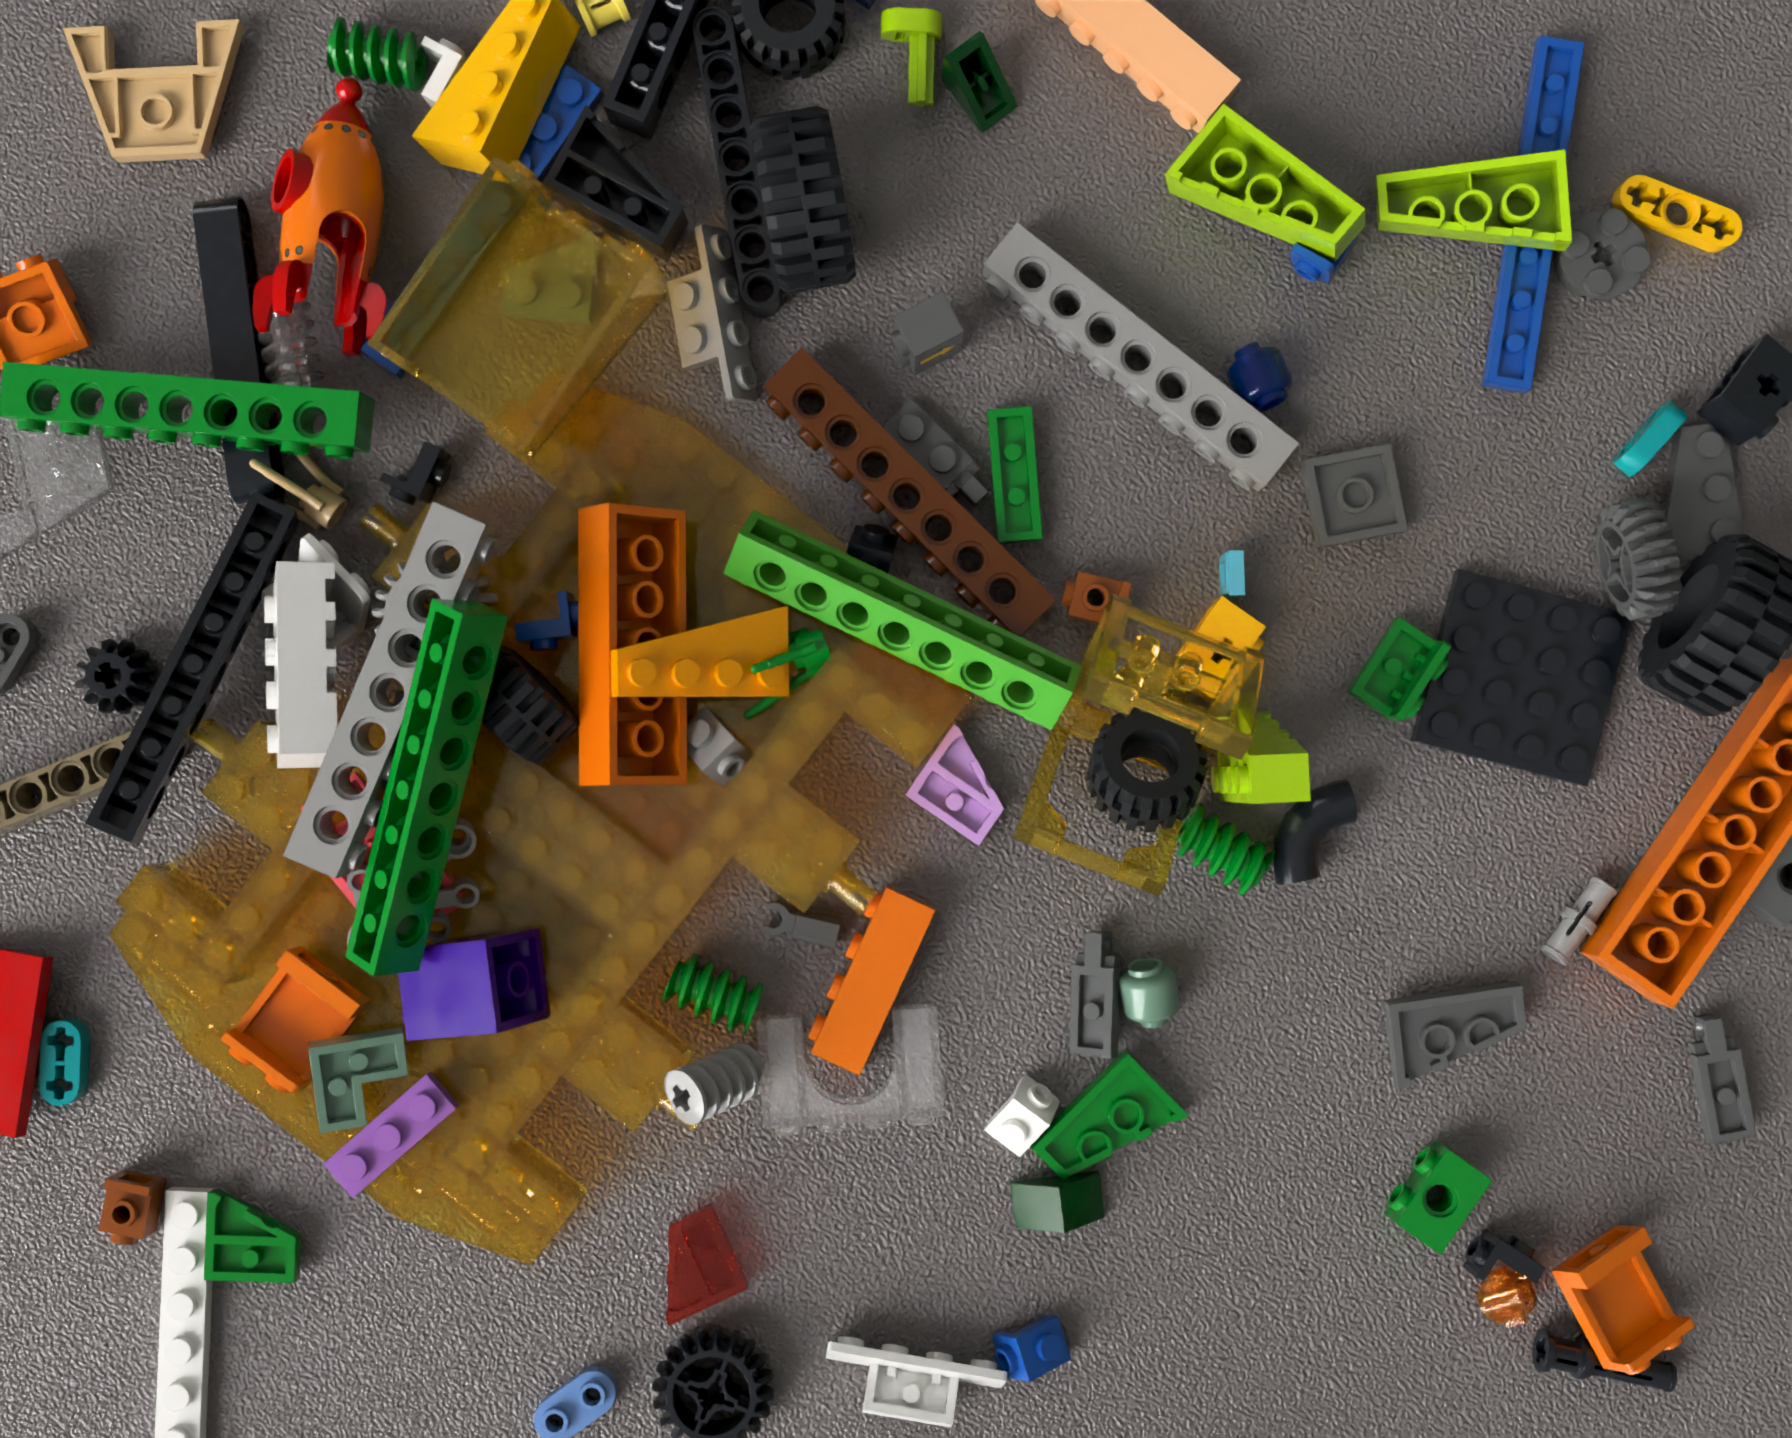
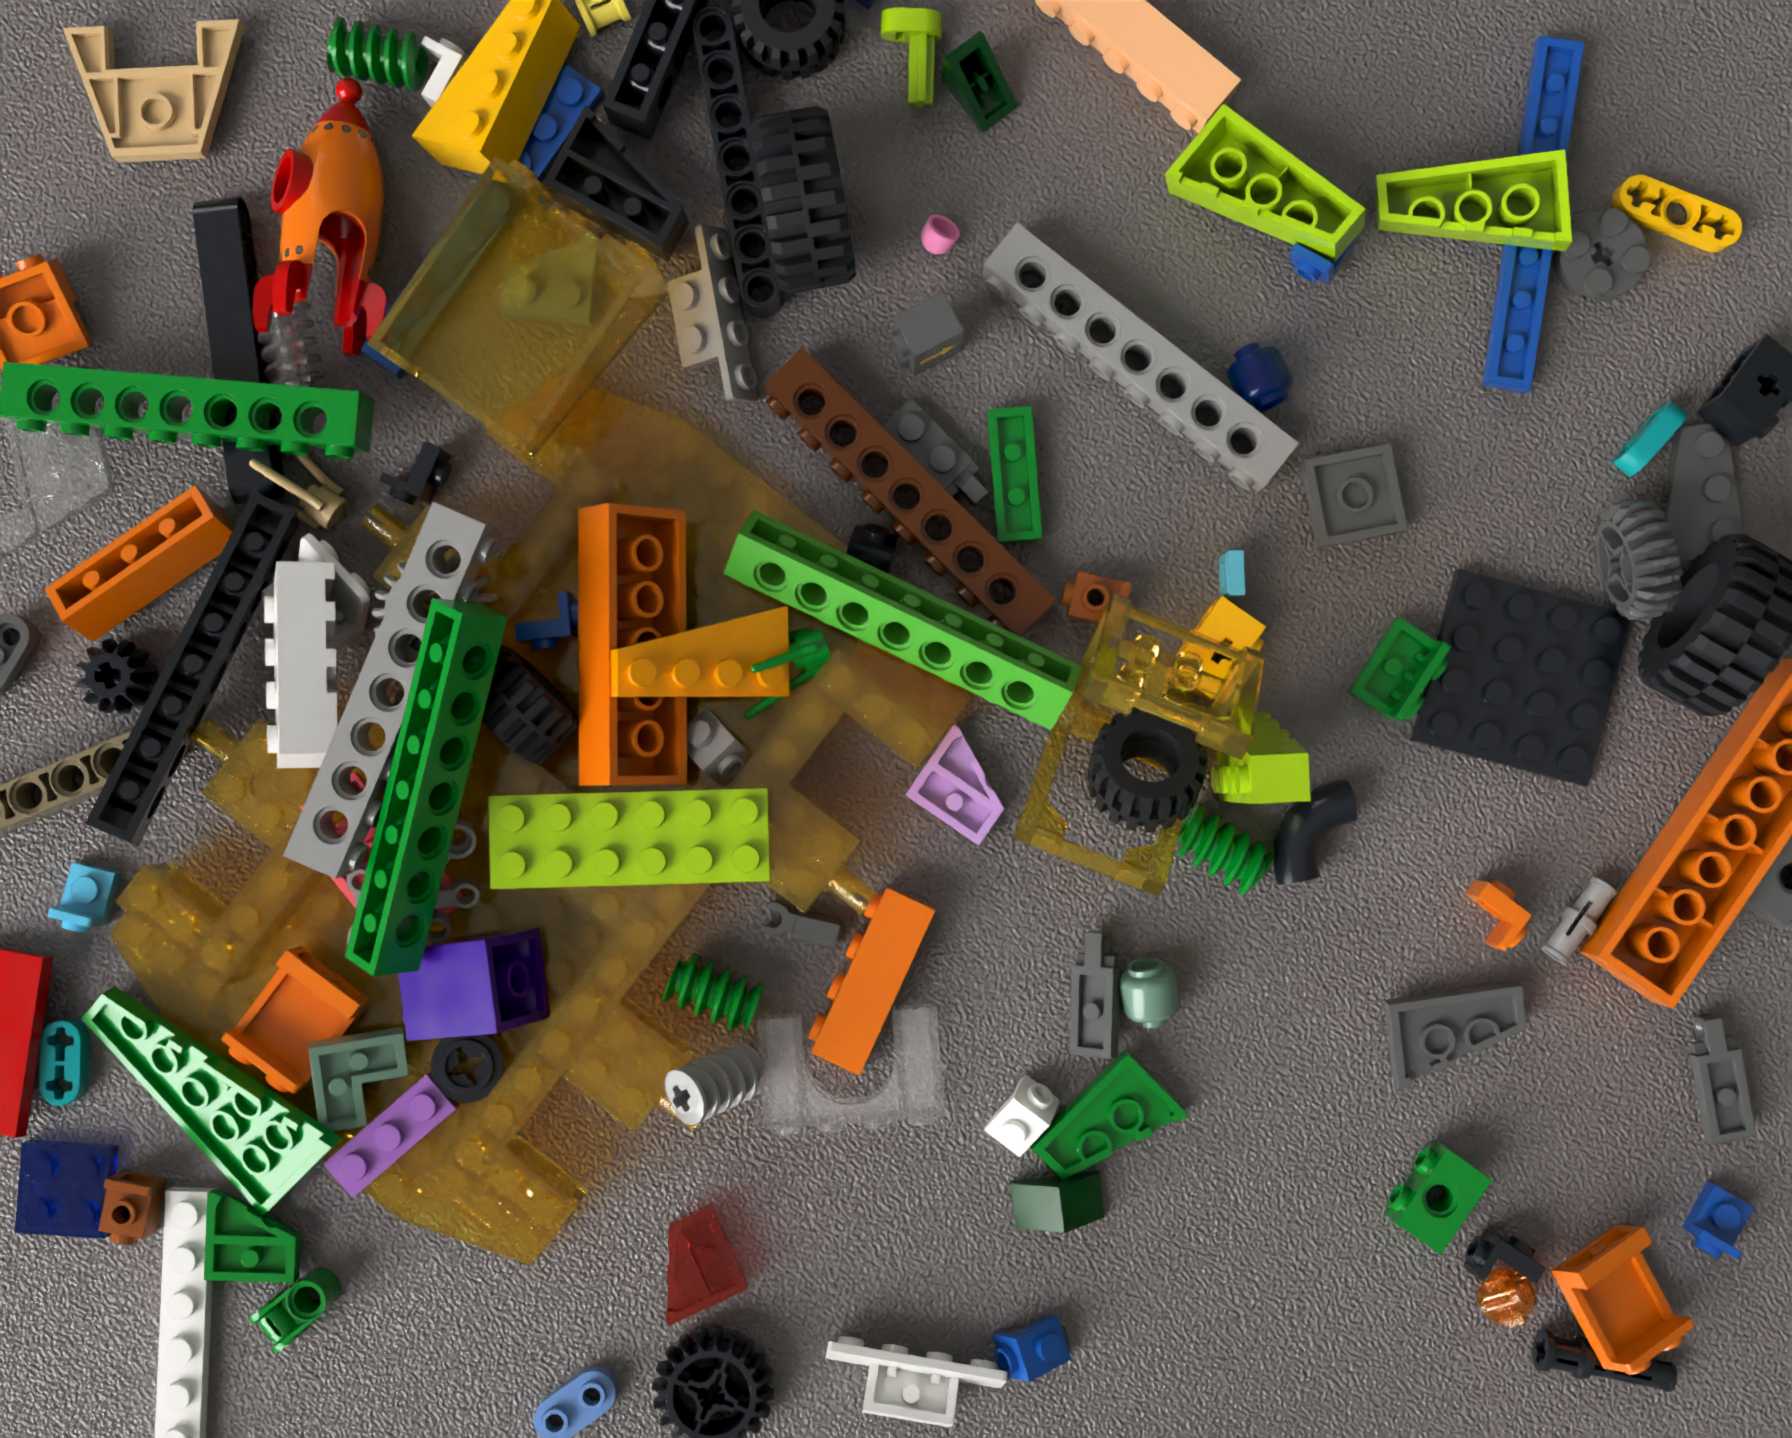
none -> clear blue plate [15,1139,118,1239]
none -> orange brick [45,485,234,642]
none -> medium azure bracket [48,862,122,933]
none -> green wing [81,986,343,1216]
none -> green piece [248,1268,341,1354]
none -> black gear [431,1034,505,1103]
none -> lime plate [488,788,771,889]
none -> bright pink hinge [921,215,960,255]
none -> orange bracket [1465,879,1532,951]
none -> blue bracket [1682,1181,1754,1260]

